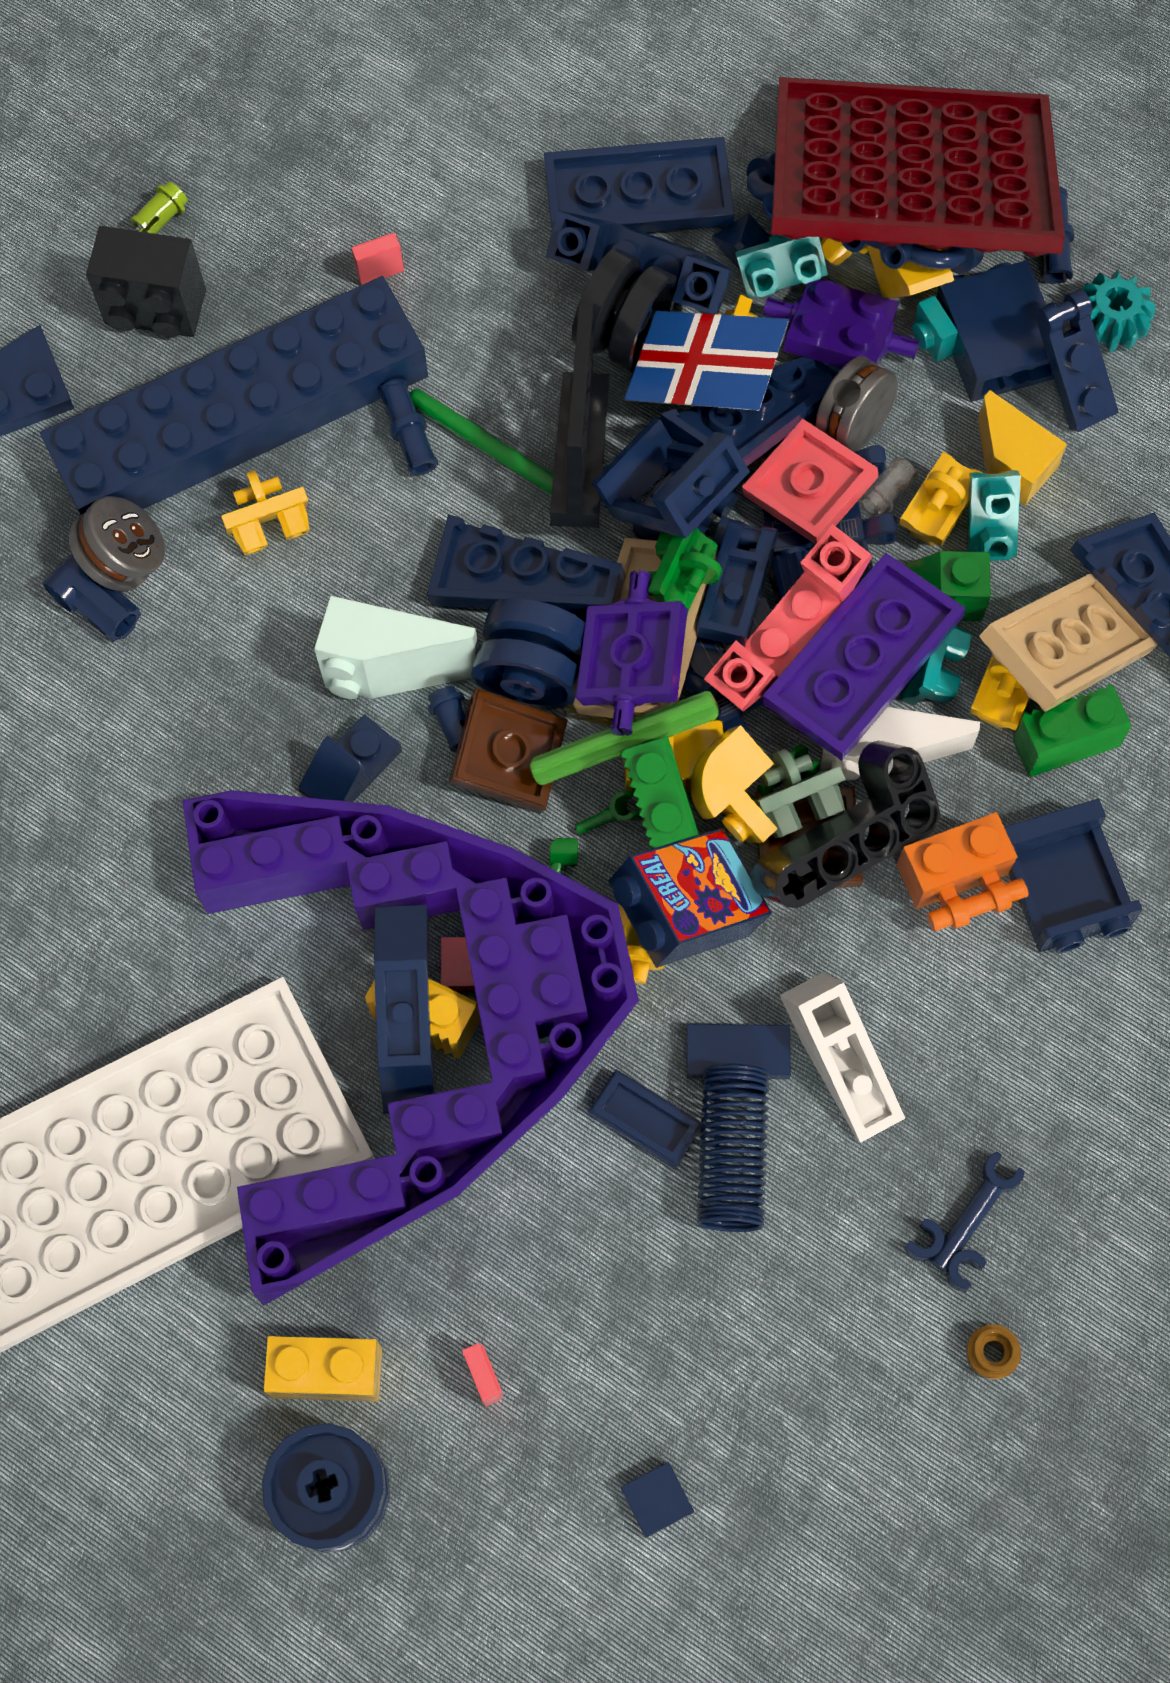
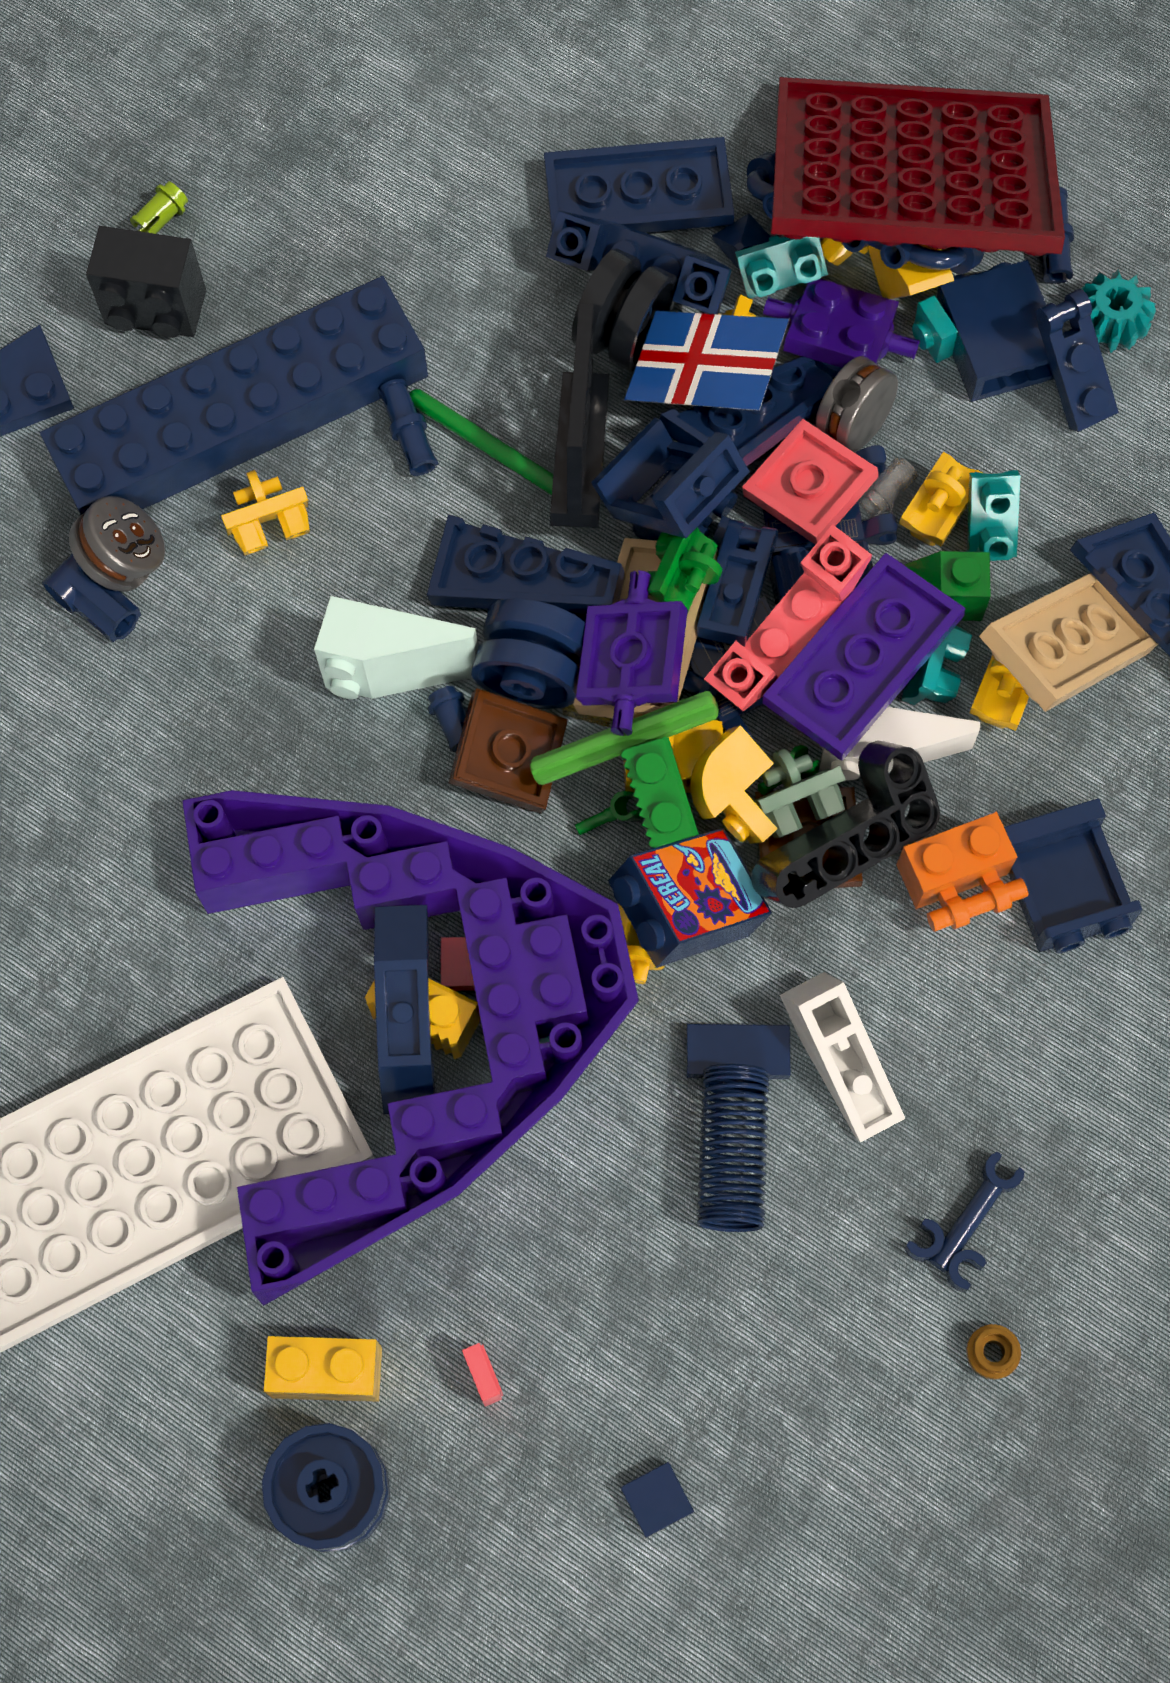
dark blue slope [298,714,402,802] -> none
coral tile [351,233,404,285] -> none
green hand [549,838,578,874] -> none
dark blue tile [588,1069,703,1170] -> none
yellow slope [978,390,1067,505] -> none
green brick [1013,684,1131,777] -> none

